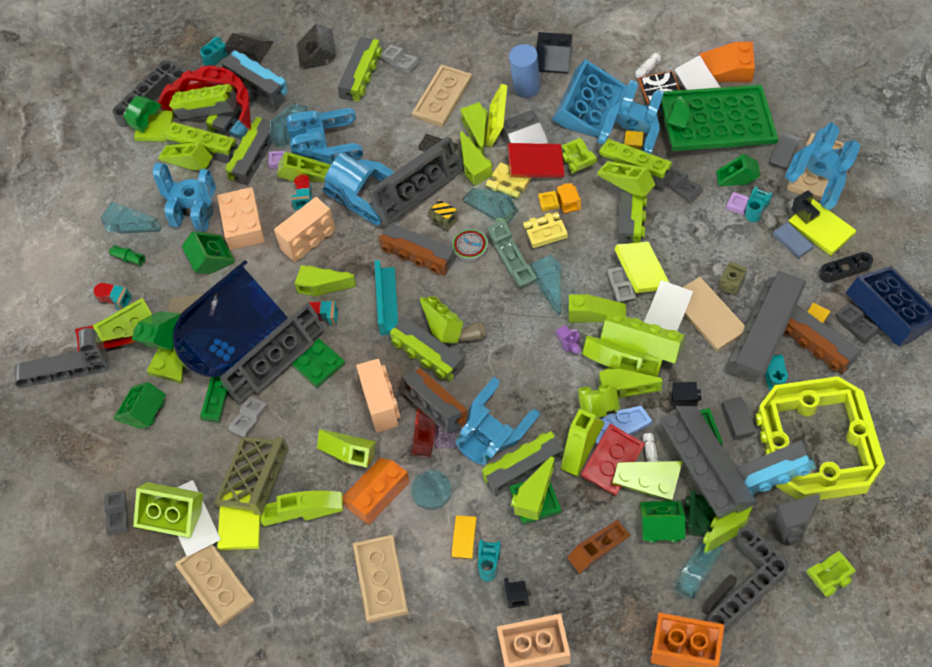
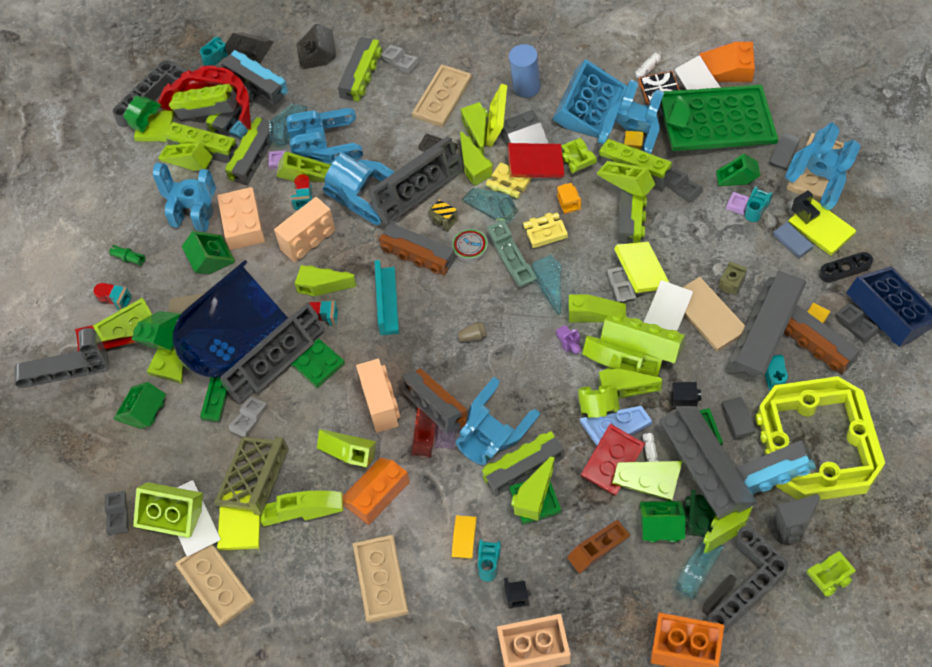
clear light blue slope [101,202,161,234] -> none
piece [390,317,464,383] -> none
clear light blue tile [411,470,452,510] -> none
lime slope [420,296,464,343] -> none
black slope [536,32,573,74] -> none
yellow tile [538,191,560,212] -> none
lime slope [560,408,605,477] -> none

